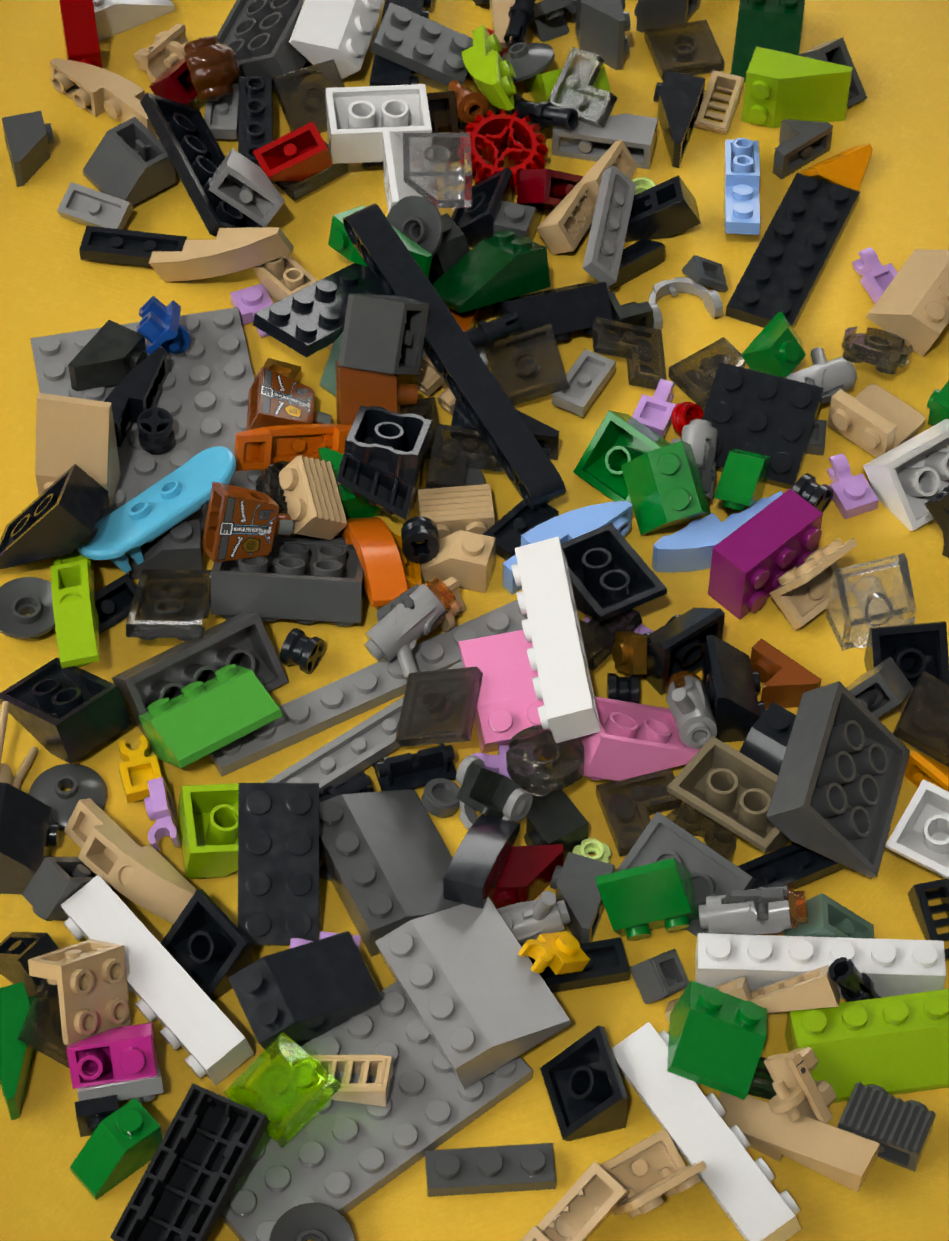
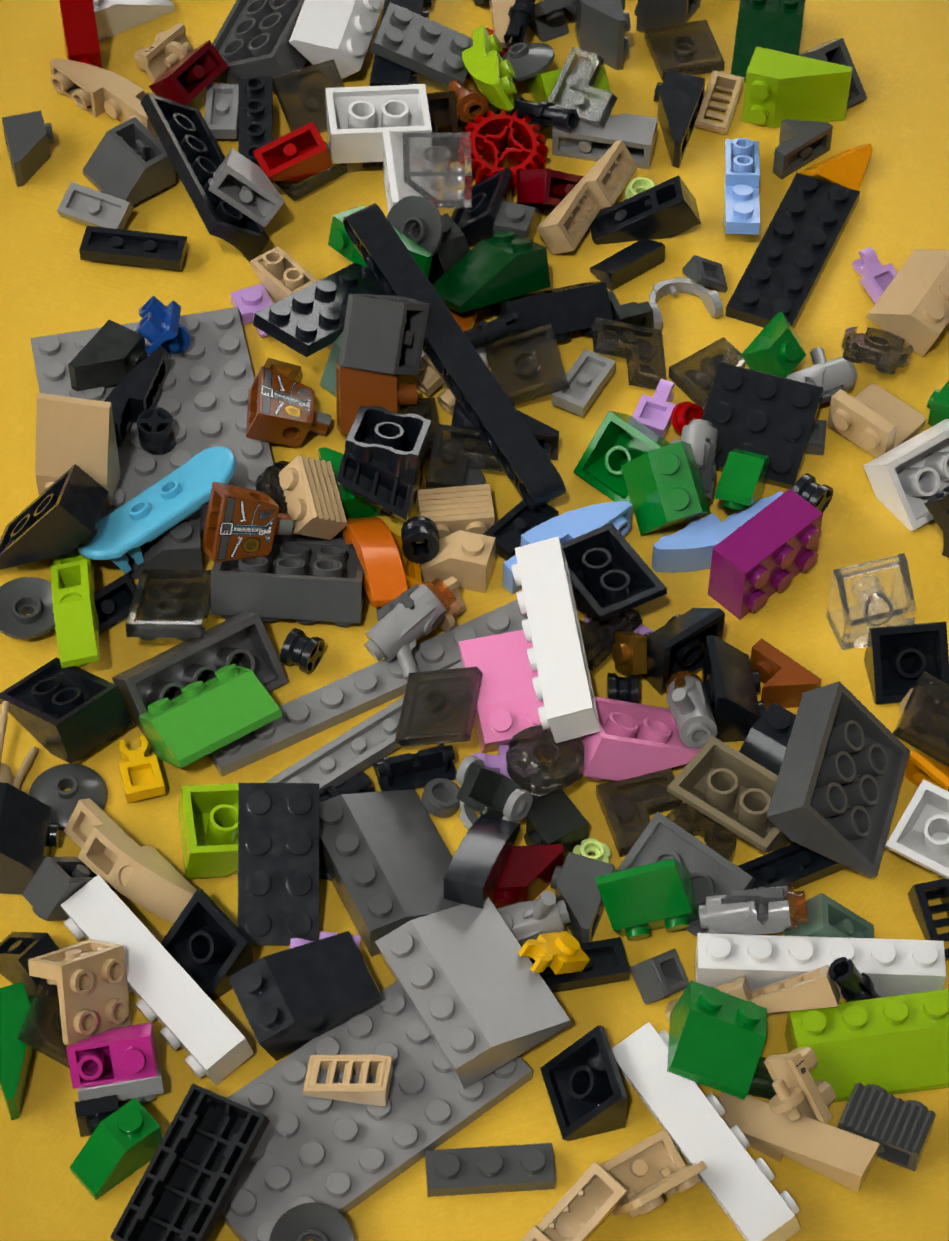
lavender plate [144,777,181,852] -> none
tan slope [149,227,294,282] -> none
reddish brown hair [184,36,240,101] -> none
clear neon green slope [223,1032,342,1148] -> none
orange slope [234,424,352,471] -> none
light grey plate [582,165,636,287] -> none
tan bracket [769,538,858,630] -> none
lavender plate [827,453,879,519] -> none
dark grey slope [846,657,913,718] -> none

